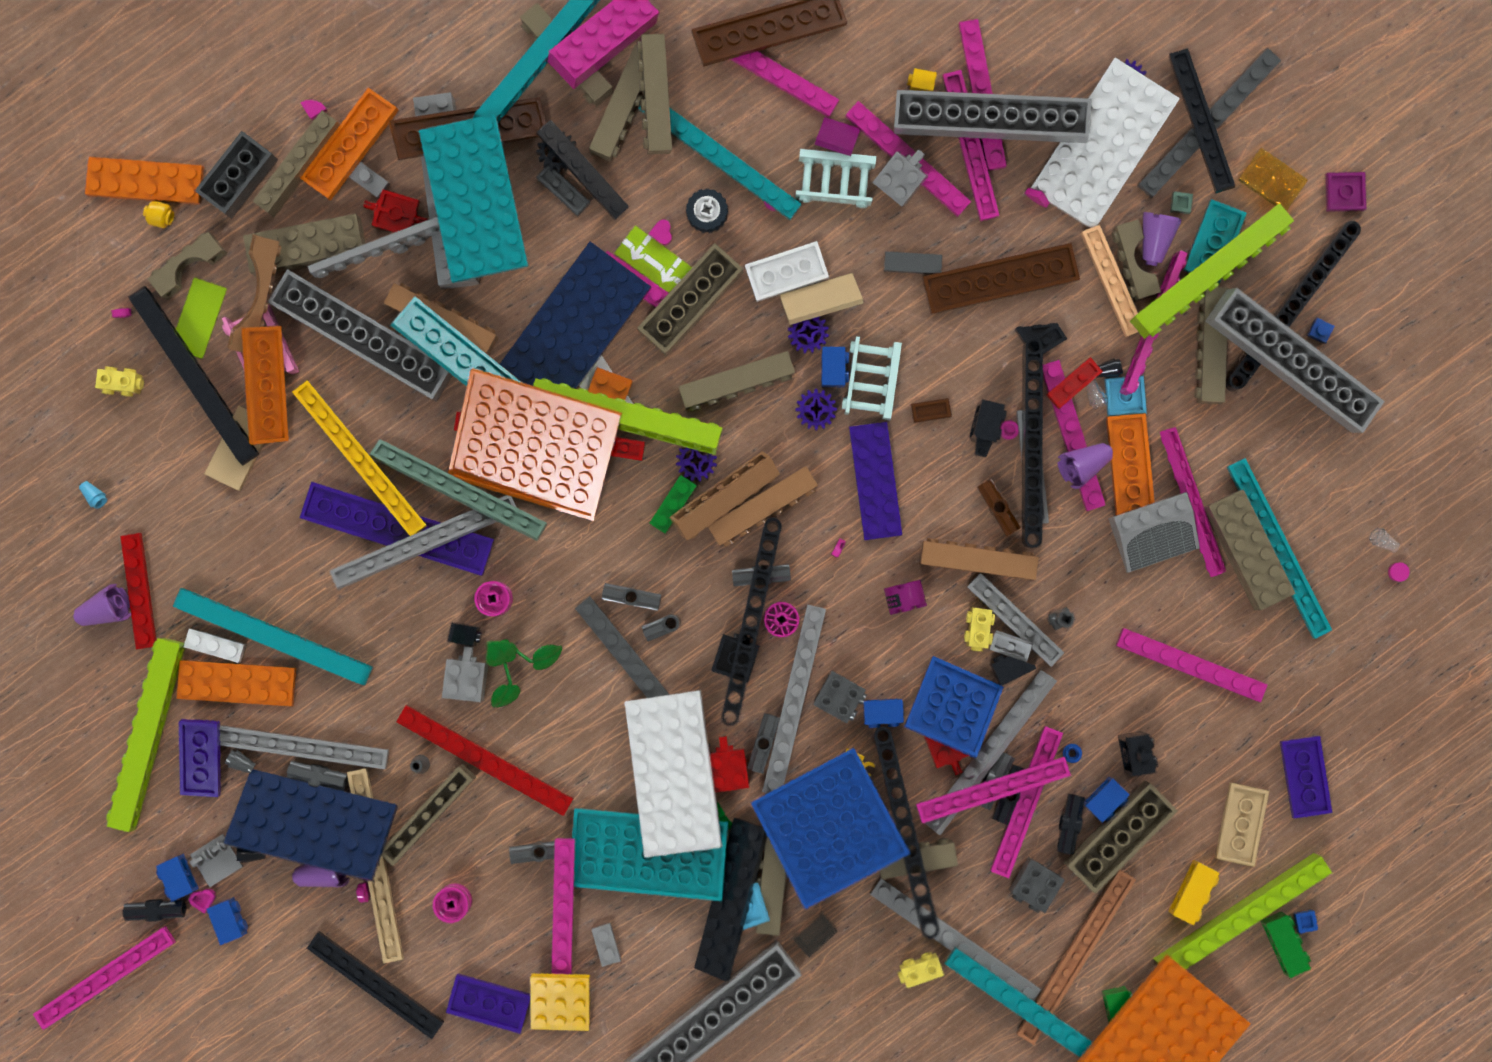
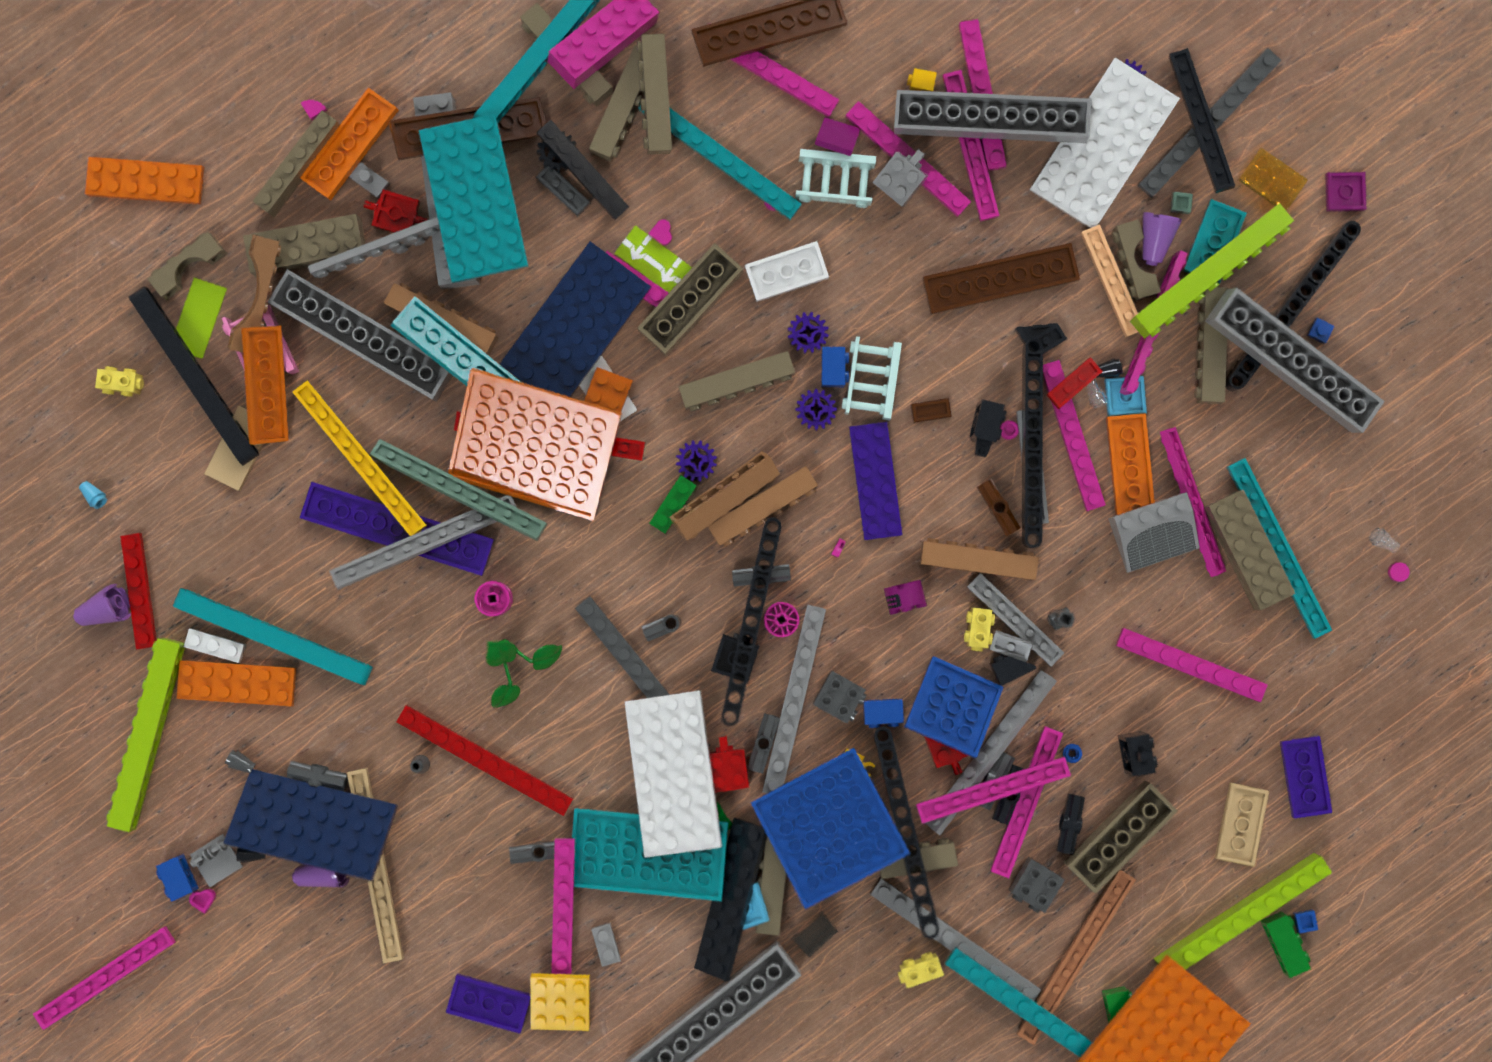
dark pink tile [111,308,132,318] -> none
black piece [122,899,187,922] -> none
yellow head [143,201,174,228] -> none
dark purple plate [179,719,221,797] -> none
dark grey brick [195,131,278,219] -> none
blue brick [207,897,248,945] -> none
light grey plate [220,725,389,769] -> none
black plate [306,931,444,1039] -> none
dark pink tile [356,882,370,903] -> none
dark tan brick [382,764,476,866] -> none
dark pink wheel [433,883,472,923] -> none
light grey hinge [442,646,488,702] -> none
black slope [447,622,482,646] -> none
lime brick [533,378,722,455] -> none
dark grey piece [602,583,661,611] -> none
black wheel [686,188,728,233] -> none
tan tile [780,273,863,325] -> none
dark grey tile [884,251,942,274] -> none
dark pink tile [1025,188,1050,208] -> none
medium lavender cone [1057,443,1113,489] -> none
blue brick [1084,777,1129,823] -> none
yellow brick [1168,859,1219,925] -> none

